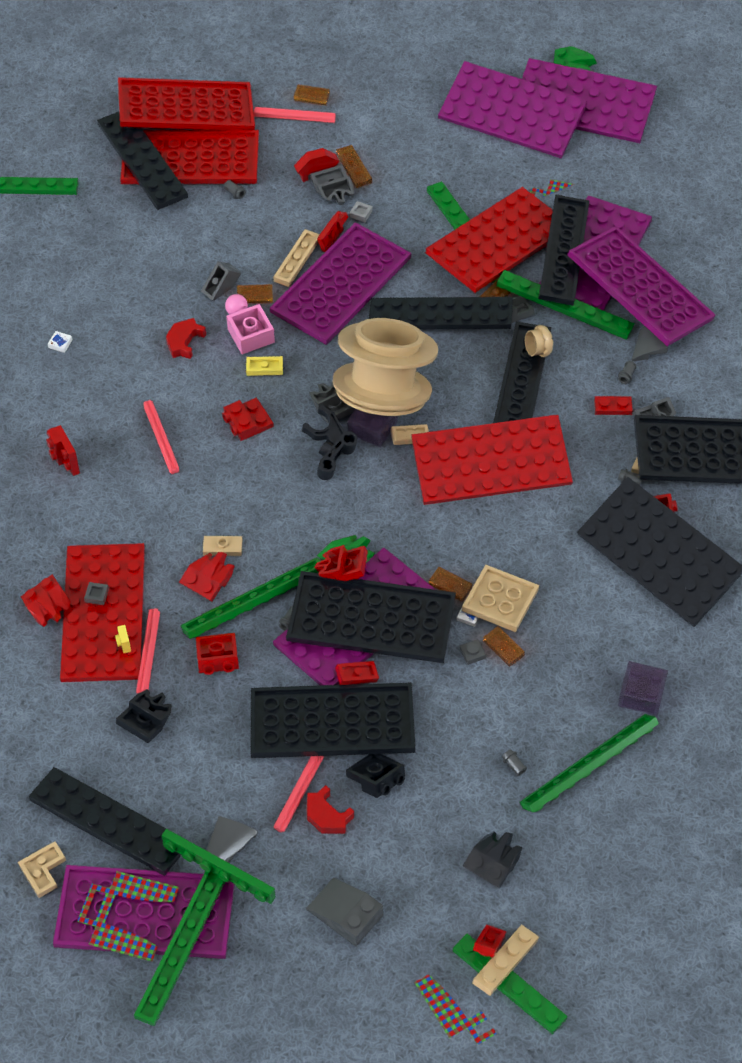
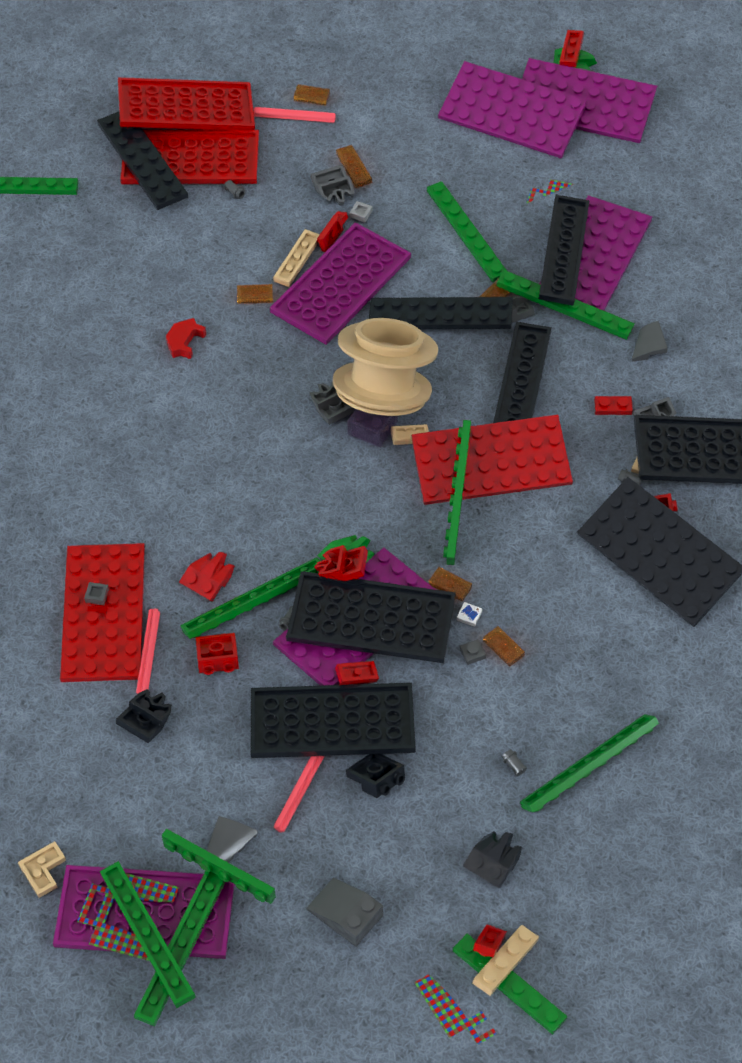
red plate [20,574,71,627] -> none
black plate [29,767,181,876] -> none
red plate [46,425,80,476] -> none
white tile [48,331,72,353] -> none
light yellow plate [115,625,131,654] -> none
coral axle [143,400,179,474] -> none
dark grey slope [201,261,241,301] -> none
tan plate [203,536,243,556] -> none
red plate [222,397,274,441] -> none
bright pink brick [225,294,275,354] -> none
light yellow plate [246,356,283,376] -> none
red piece [294,148,339,182] -> none
black piece [302,404,357,480] -> none
red piece [307,786,354,834] -> none
red plate [425,187,553,293] -> none
tan plate [462,565,539,632] -> none
tan piece [525,325,554,357] -> none
magenta plate [567,226,715,347] -> none
dark grey pin [618,361,636,384] -> none
clear purple brick [618,661,668,716] -> none
none -> green plate [100,861,196,1008]
none -> green plate [443,420,471,565]
none -> red plate [559,30,584,67]

